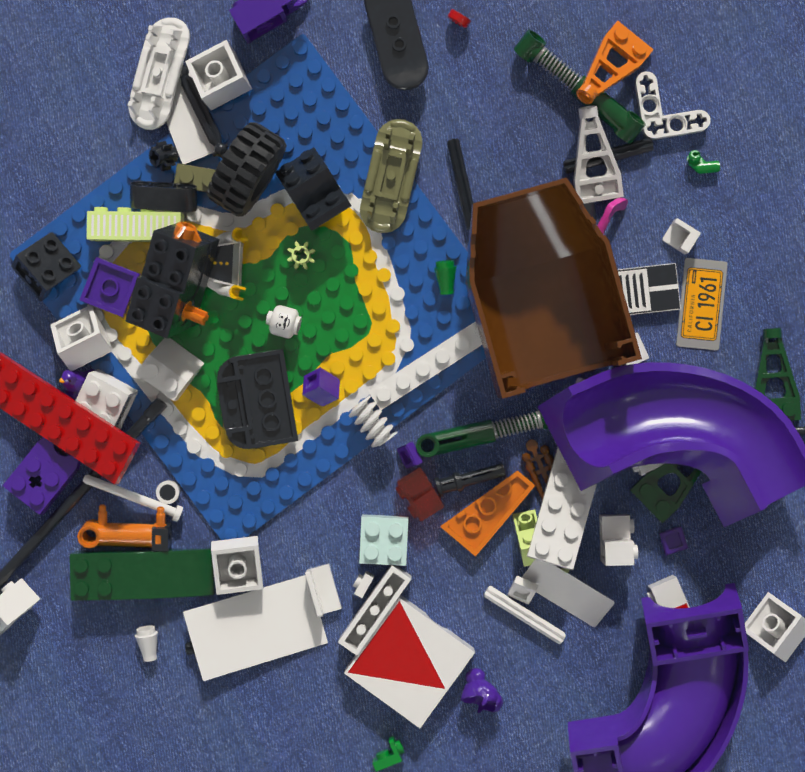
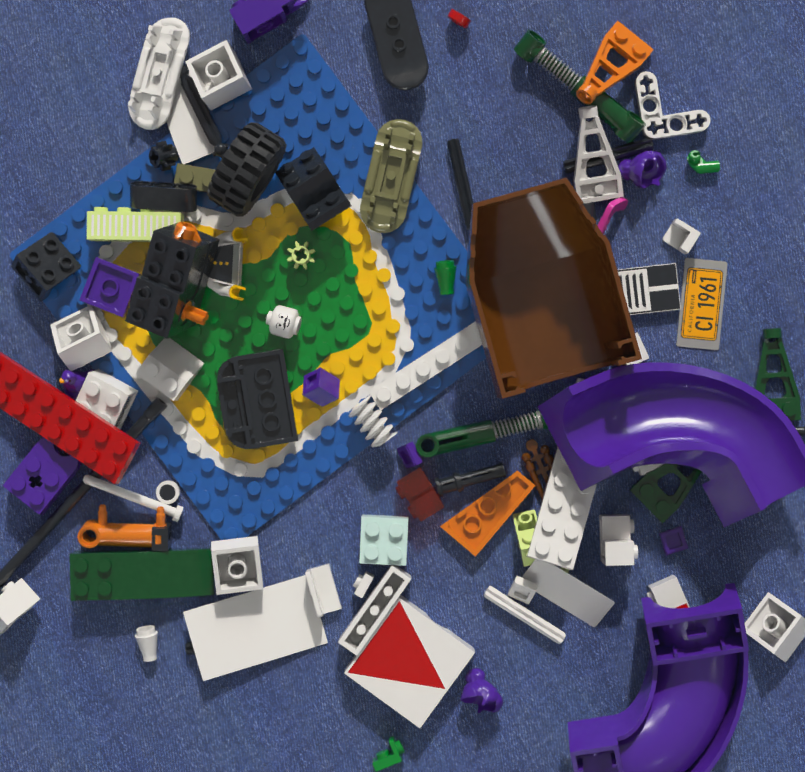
none -> dark purple piece [618,151,667,189]

